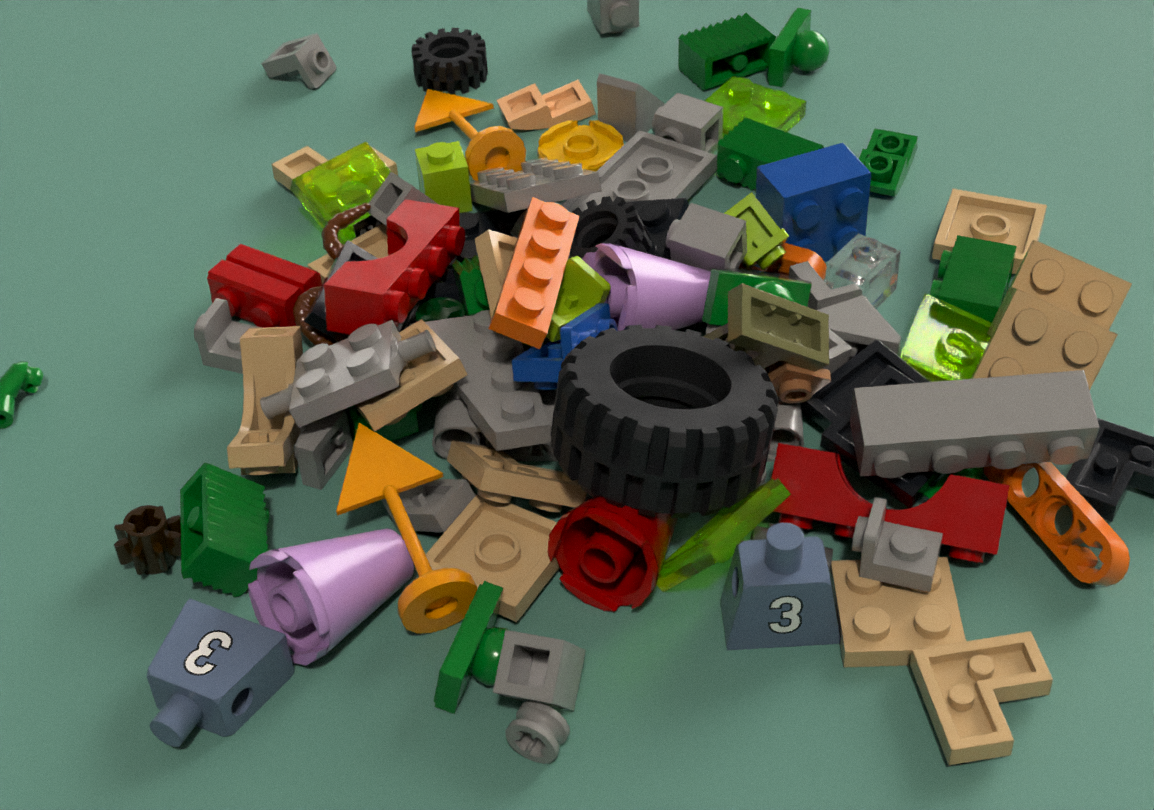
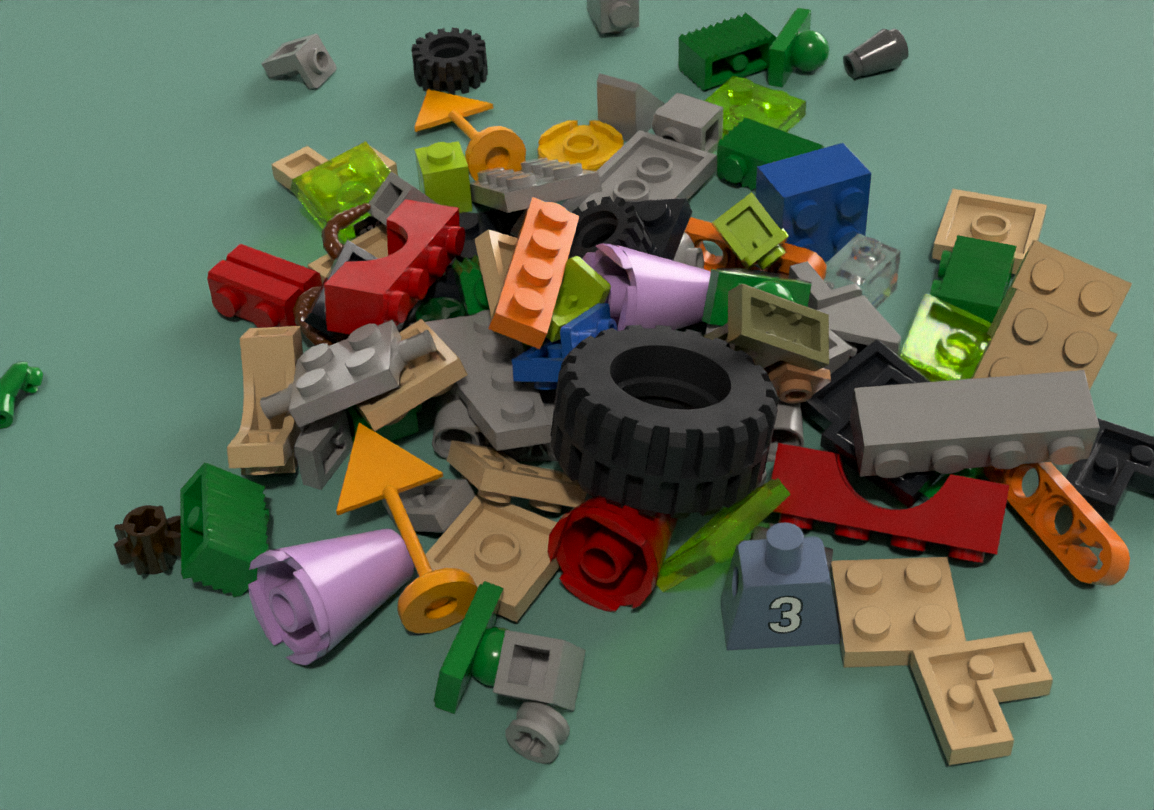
sand blue torso [147,599,295,747] -> none
light grey bracket [194,298,262,374] -> none
light nougat slope [496,80,596,130] -> none
light grey brick [666,203,747,272] -> none
light grey bracket [852,497,943,592] -> none
green slope [859,128,918,197] -> none
none -> dark grey cone [843,28,909,79]

